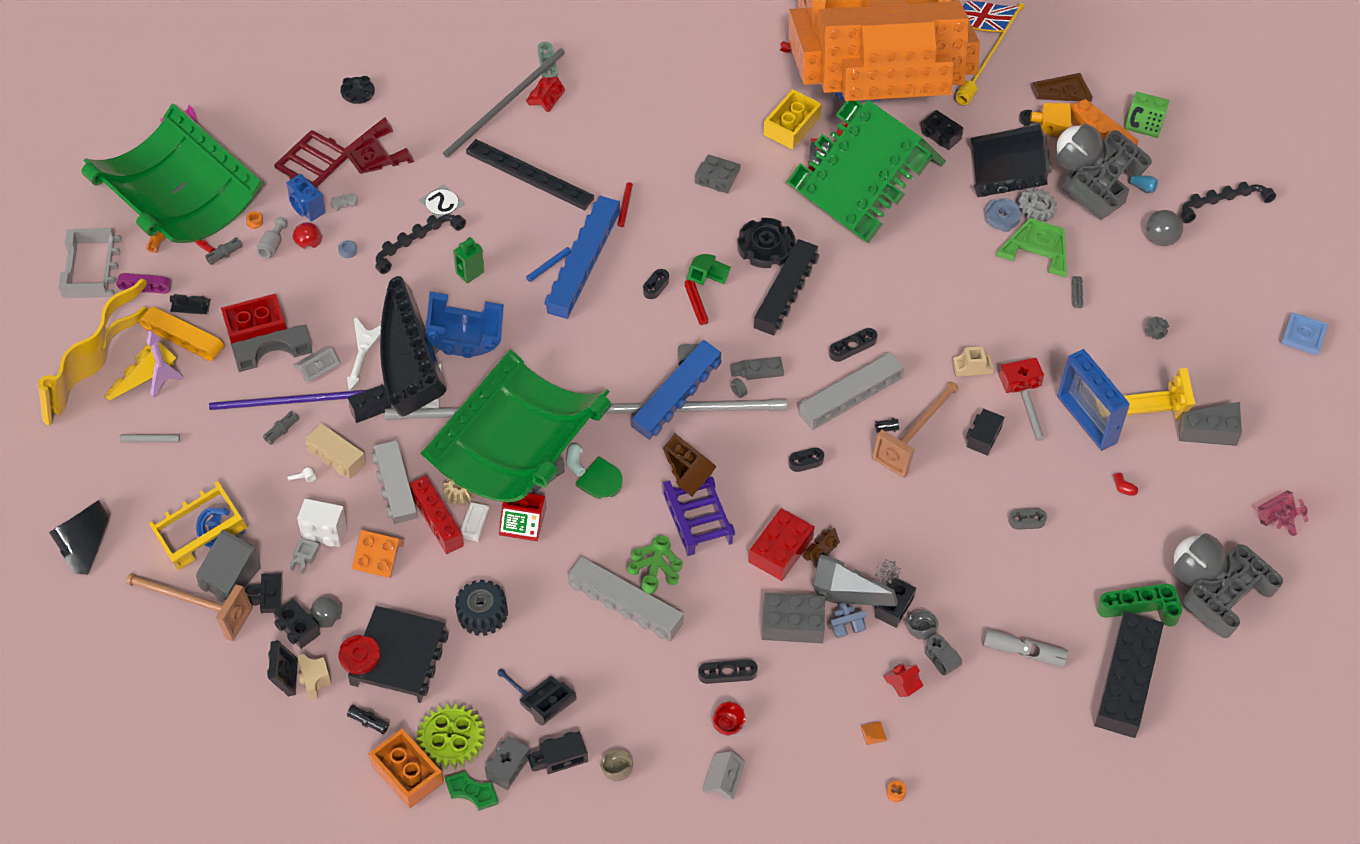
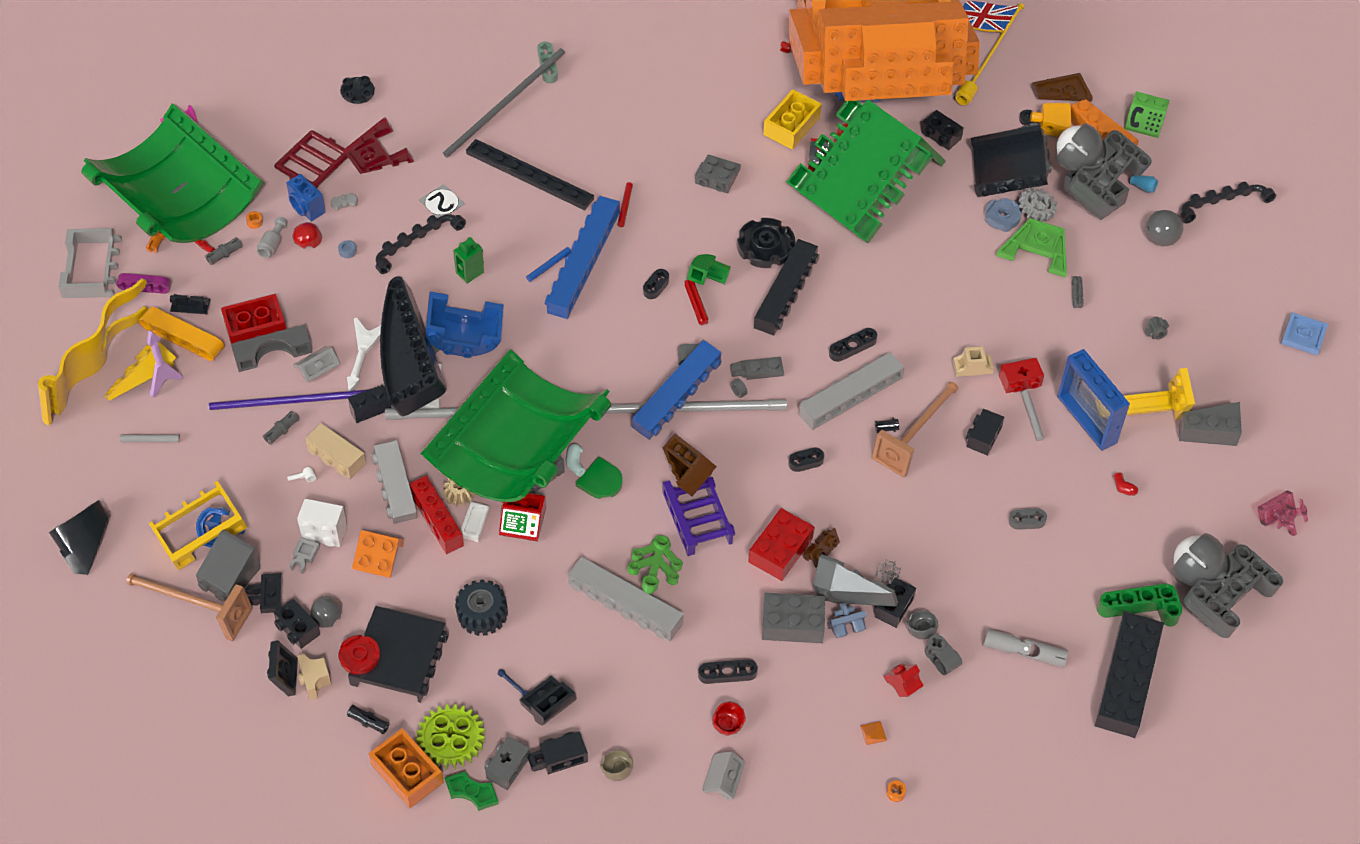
red bracket [526,77,565,112] -> none

